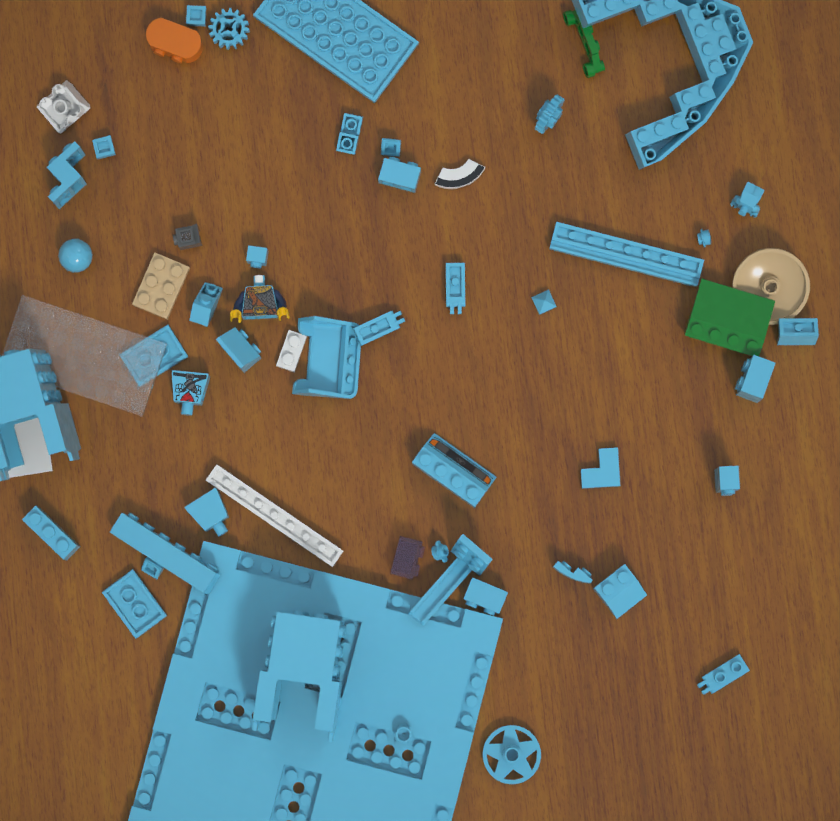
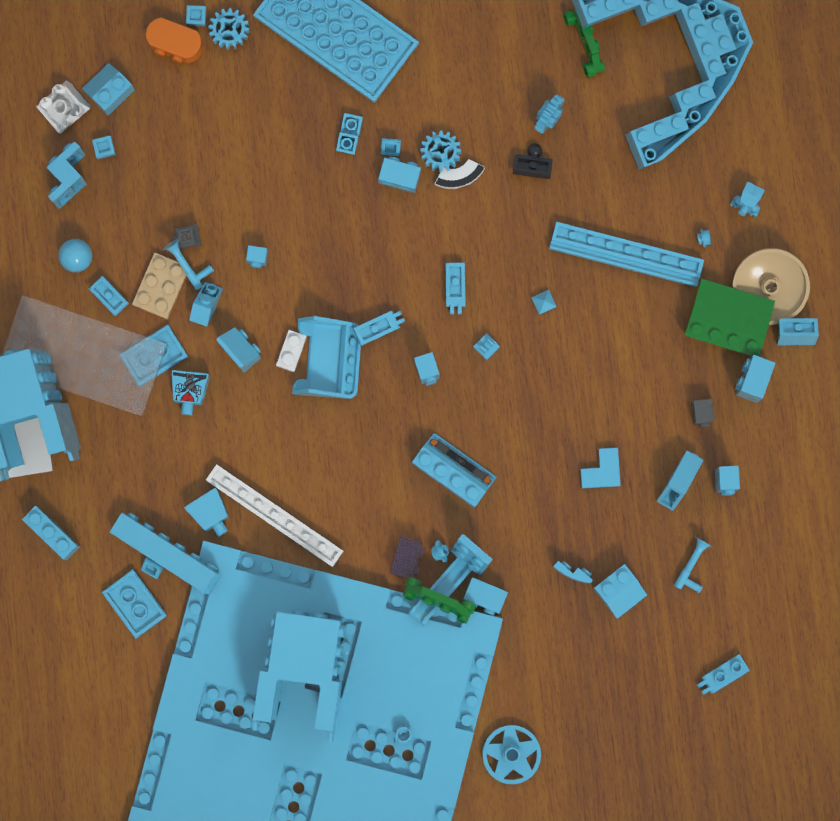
torso [230,275,290,323] -> none
none -> medium azure slope [82,63,135,116]
none -> medium azure plate [89,276,129,317]
none -> medium azure piece [163,239,214,290]
none -> green plate [402,577,476,624]
none -> medium azure brick [414,352,440,386]
none -> medium azure gear [420,130,461,172]
none -> medium azure tile [473,333,500,361]
none -> black plate [513,143,553,179]
none -> medium azure slope [657,451,704,511]
none -> medium azure piece [674,537,713,593]
none -> dark grey window [691,398,715,428]

